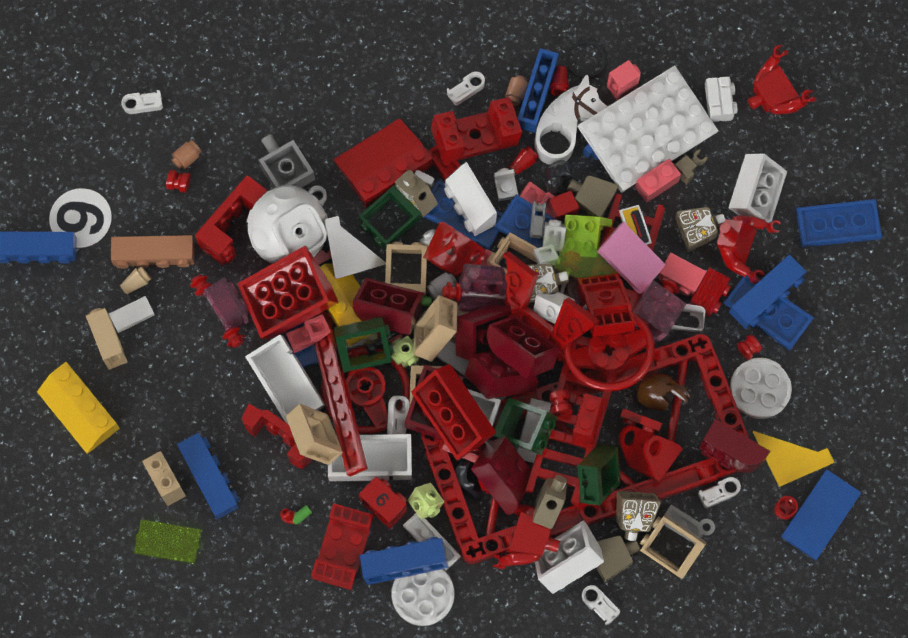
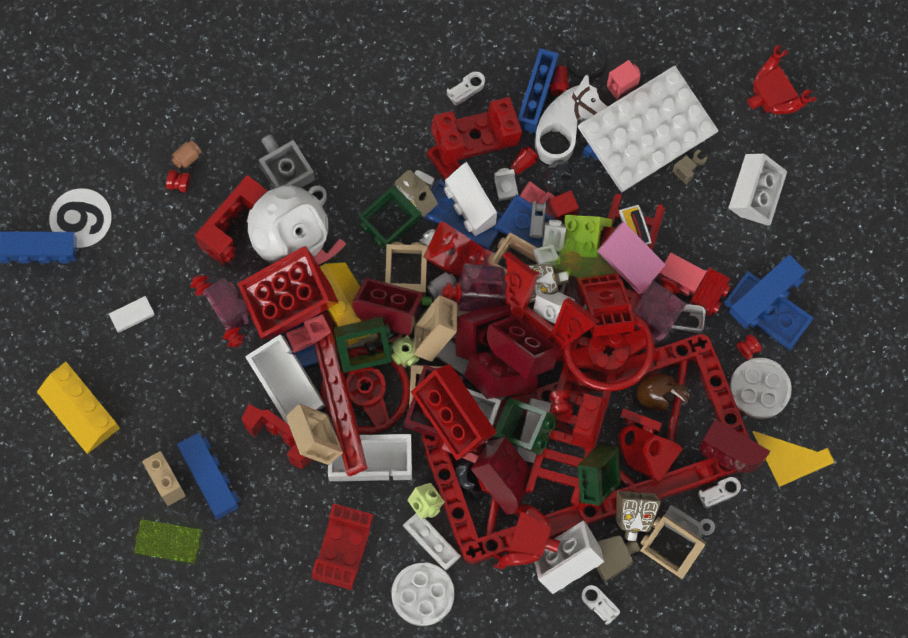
tan window [86,308,128,370] -> none
nougat brick [111,235,194,269] -> none
tan cone [120,266,151,294] -> none
white piece [121,90,163,114] -> none
arm [280,505,312,525] -> none
white sticker [325,216,386,279] -> none
red slope [333,118,432,208] -> none
red brick [359,477,407,530] -> none
blue brick [360,537,449,585] -> none
white piece [387,395,409,435] -> none
nougat brick [505,75,529,106] -> none
dark tan torso [532,475,567,529] -> none
dark tan torso [568,176,619,217] -> none
coral brick [635,159,681,203] -> none
dark tan torso [675,207,725,252] -> none
white brick [705,77,737,122] -> none
red torso [717,215,781,284] -> none
red wheel [774,496,798,520] -> none
blue tile [781,469,861,561] -> none
blue tile [796,199,882,248] -> none

